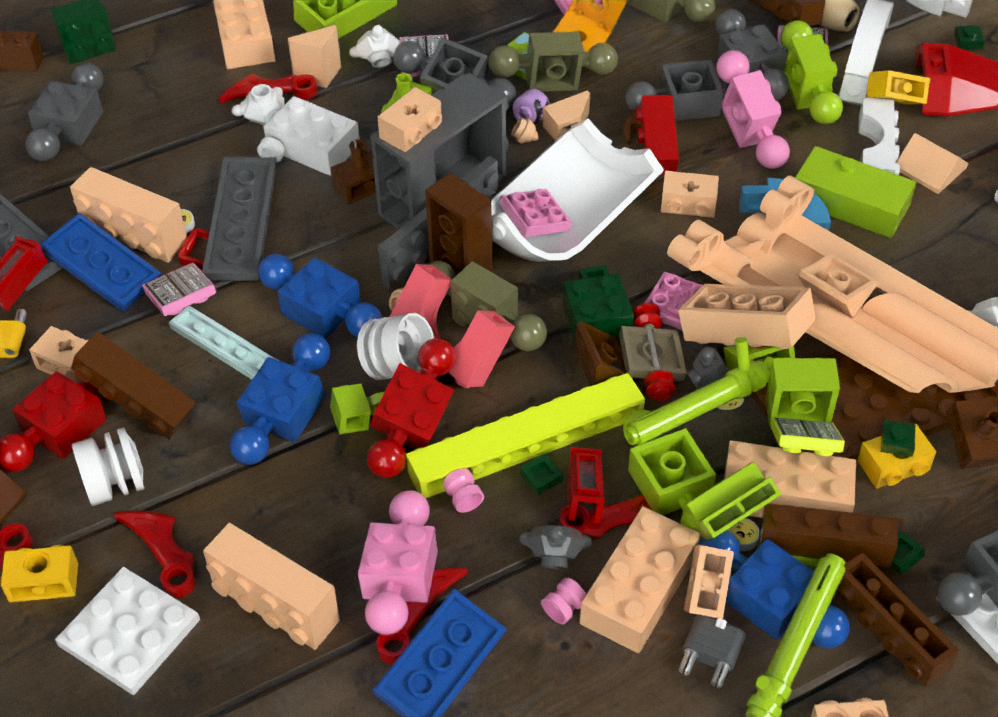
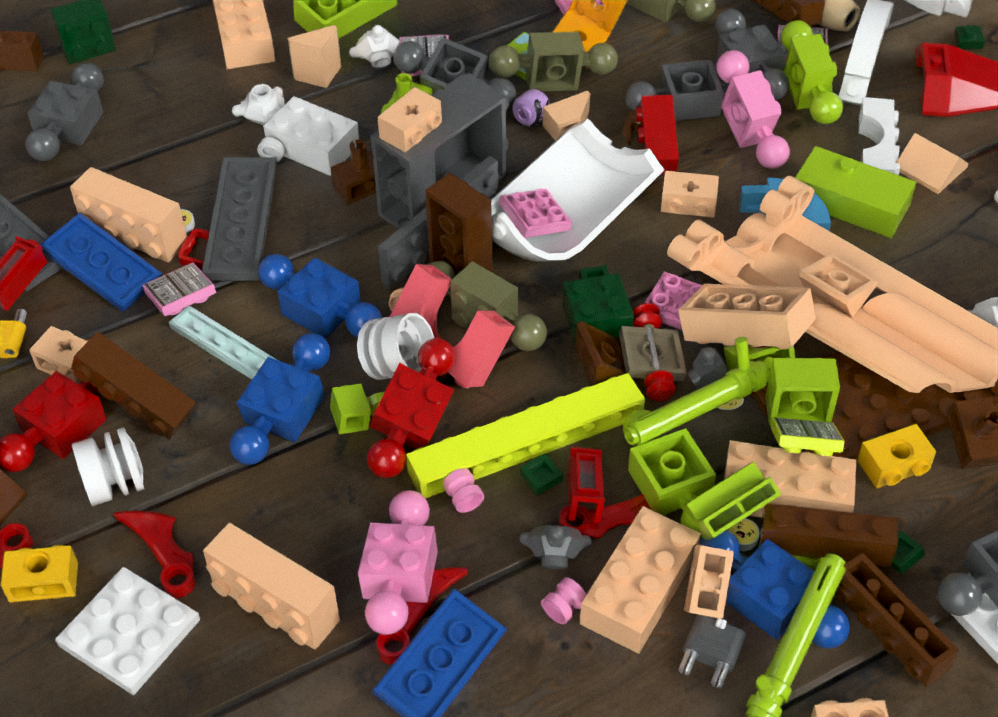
red piece [218,73,318,103] -> none
light nougat plate [511,117,538,144] -> none
yellow brick [866,70,930,105] -> none
dark green plate [881,420,916,456] -> none

